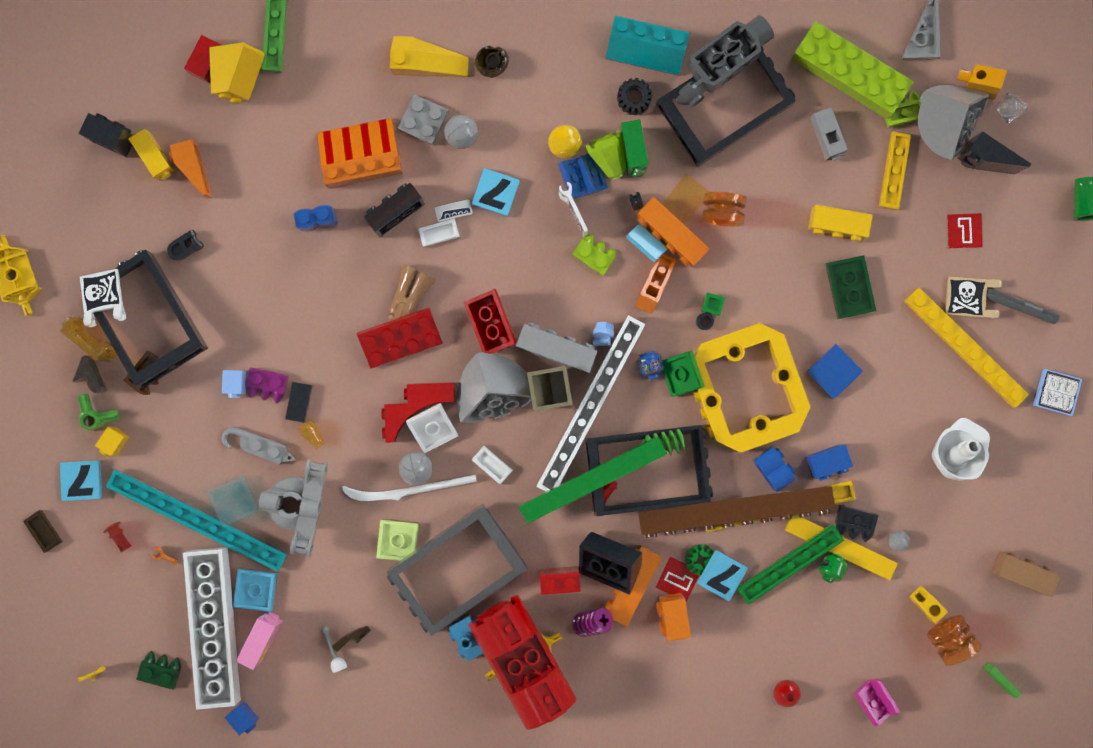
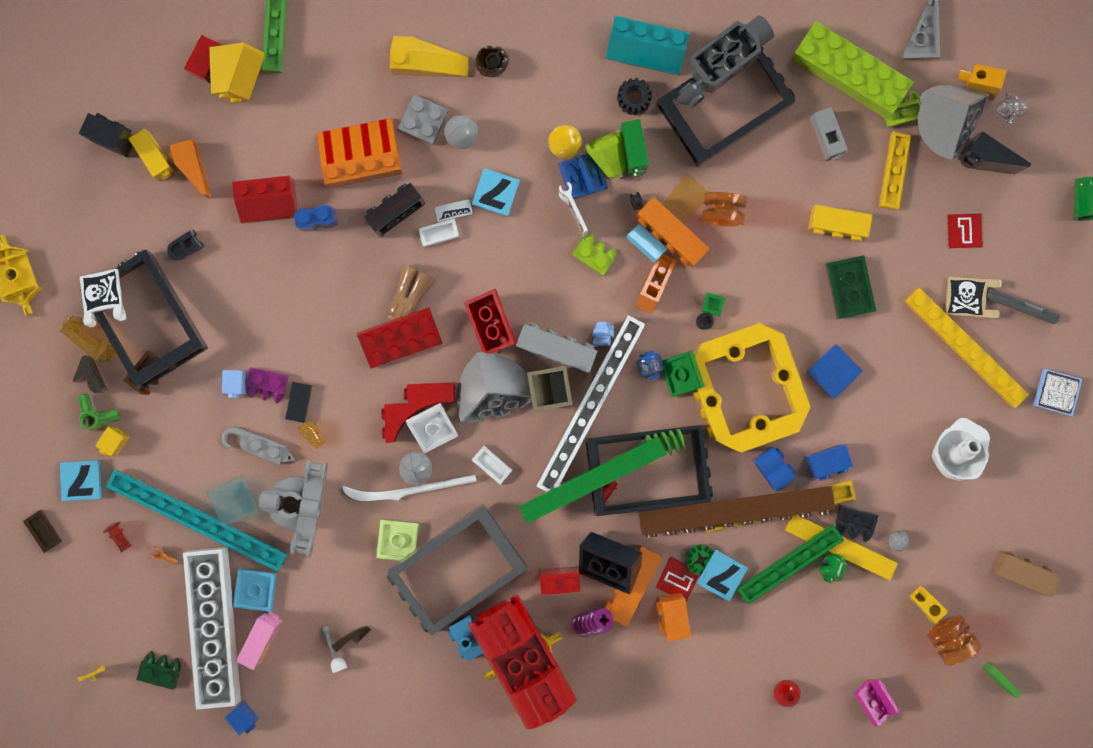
none -> red slope [232,175,298,223]

